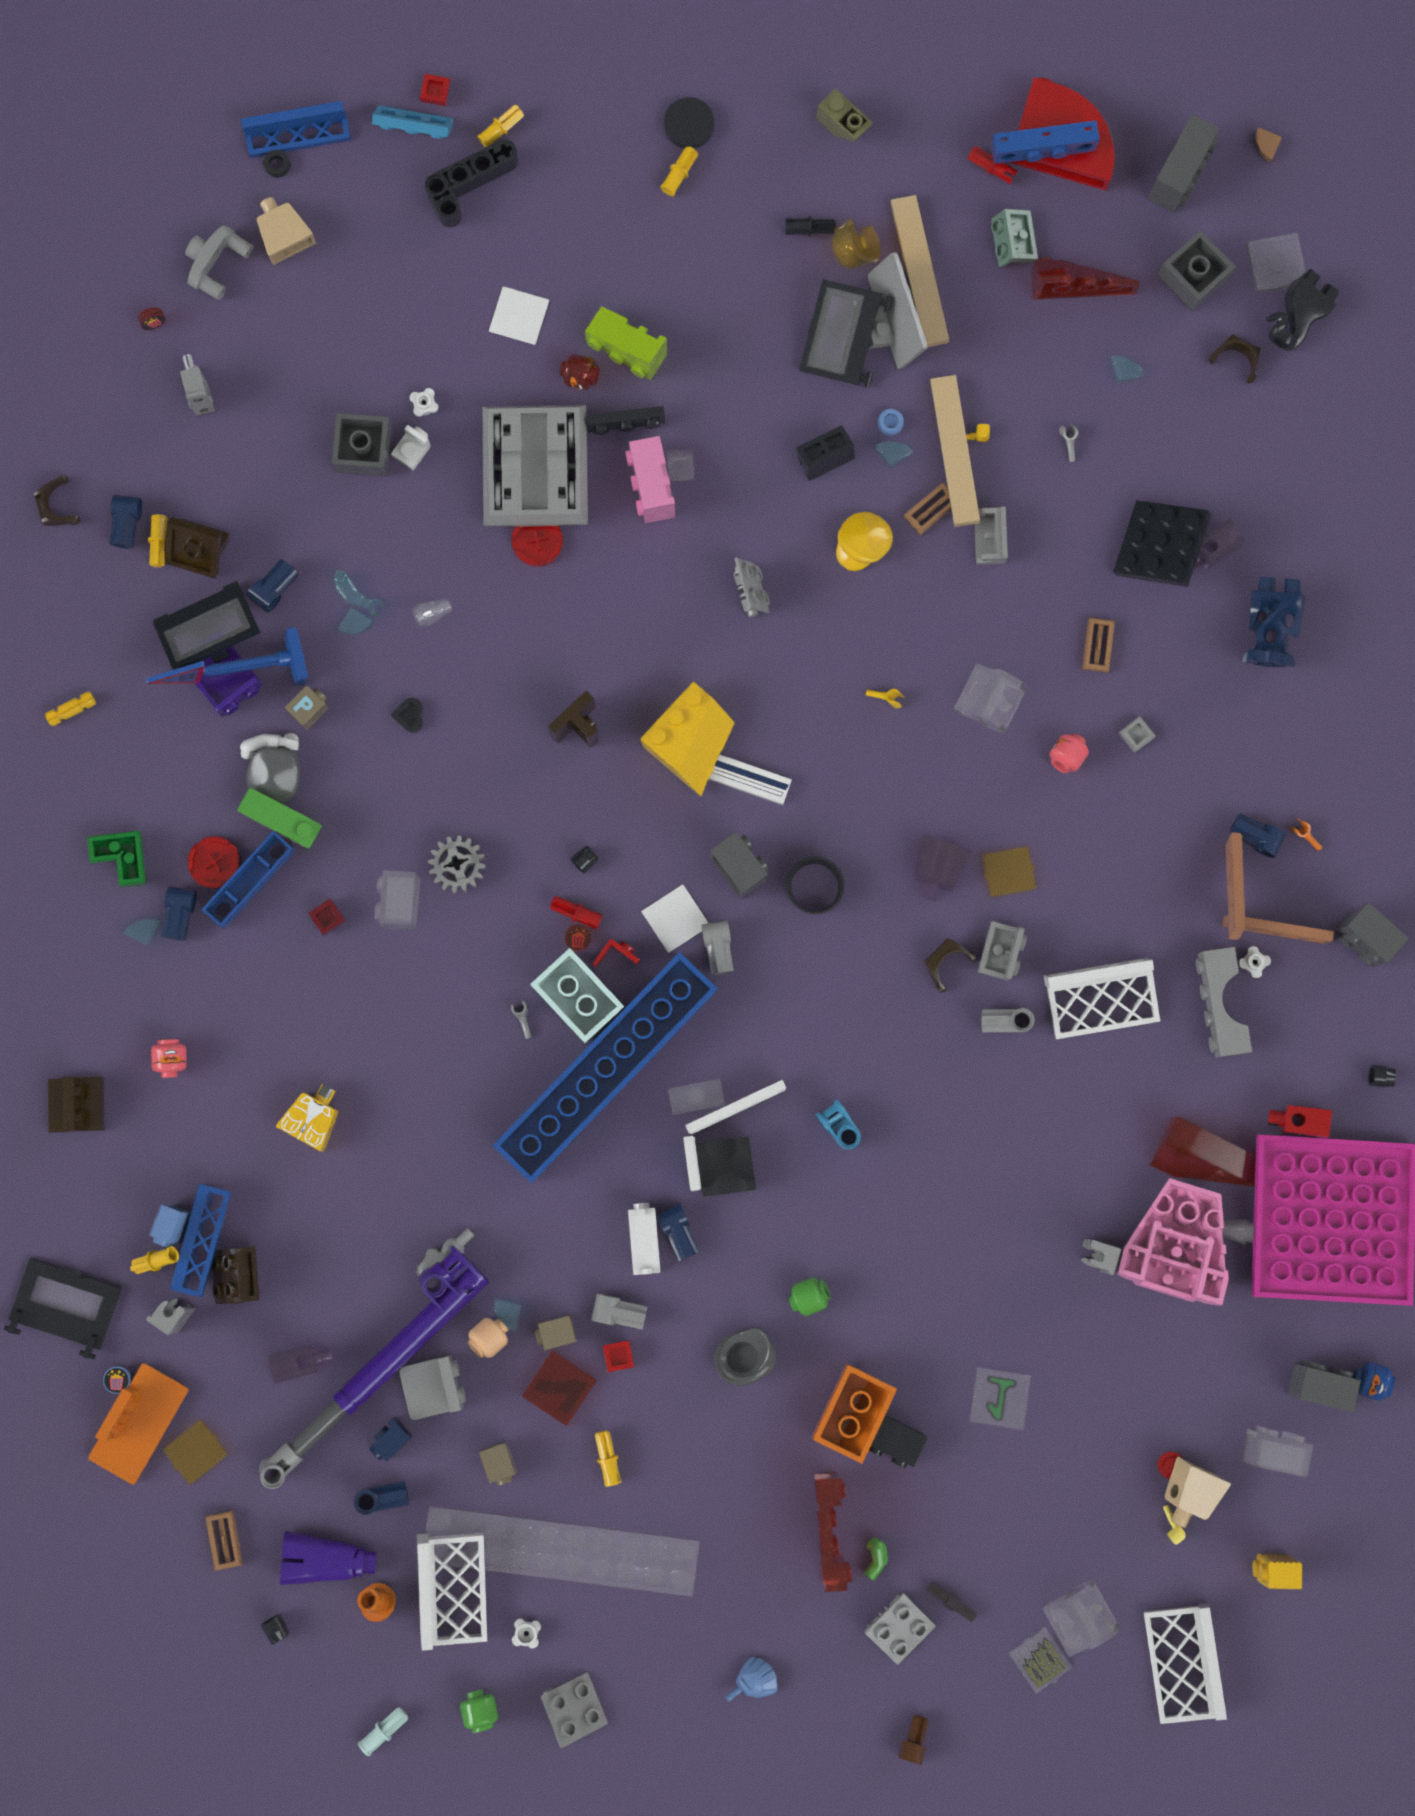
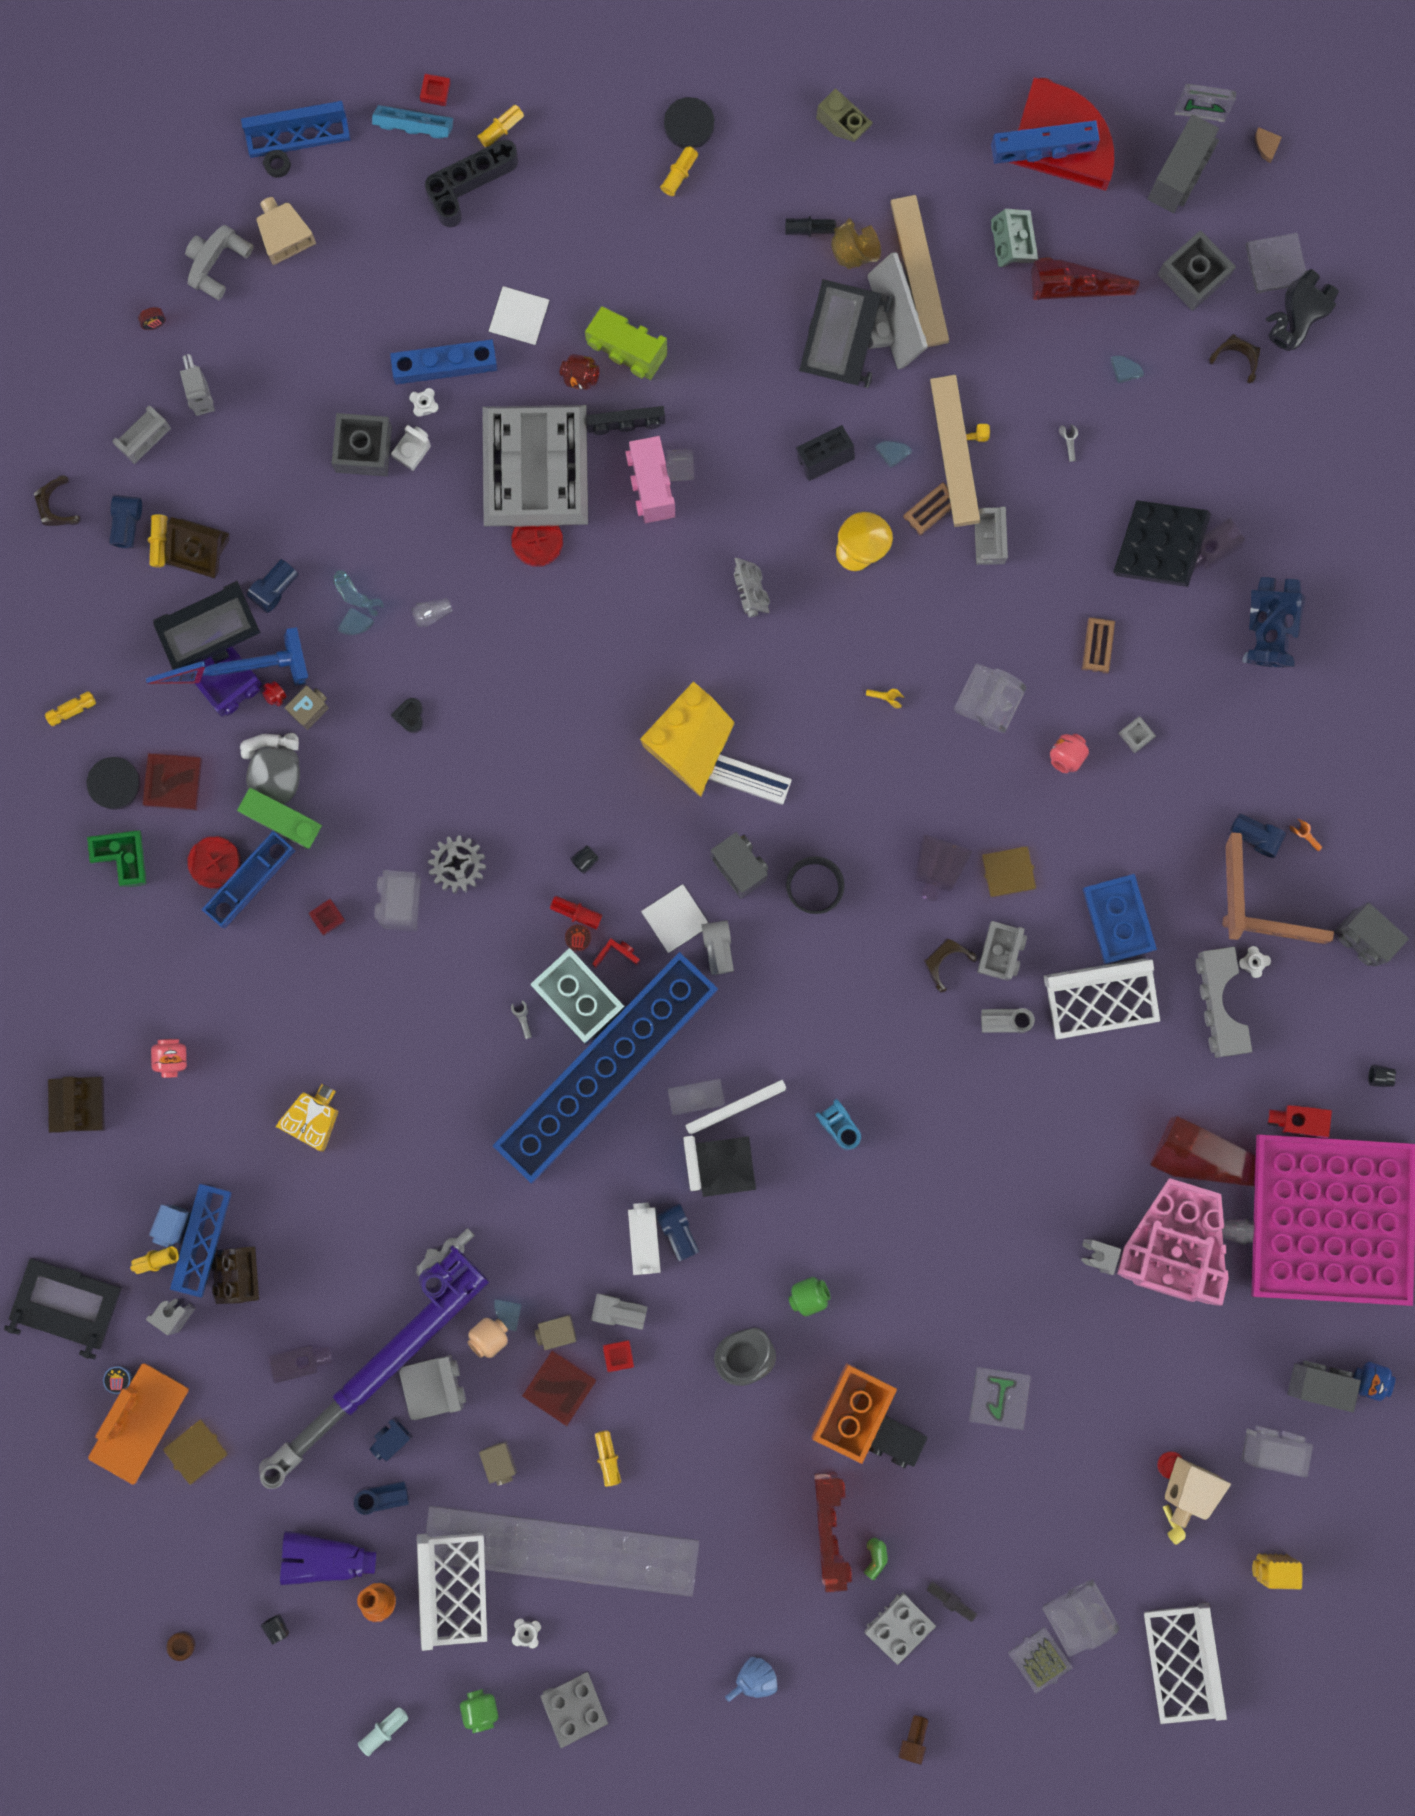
clear light blue tile [123,919,160,946] -> none
dark blue piece [161,886,197,941] -> none
medium nougat tile [205,1510,243,1571] -> none
dark brown bracket [548,690,598,748] -> none
medium blue tile [878,409,904,436] -> none
red axle [968,146,1018,185] -> none
none -> black tile [86,757,141,810]
none -> light grey hinge [112,405,171,464]
none -> clear red tile [143,753,202,811]
none -> reddish brown tile [166,1631,196,1661]
none -> red plate [262,681,286,706]
none -> blue piece [390,339,498,385]
none -> blue plate [1082,874,1157,965]
none -> clear tile [1174,84,1237,122]

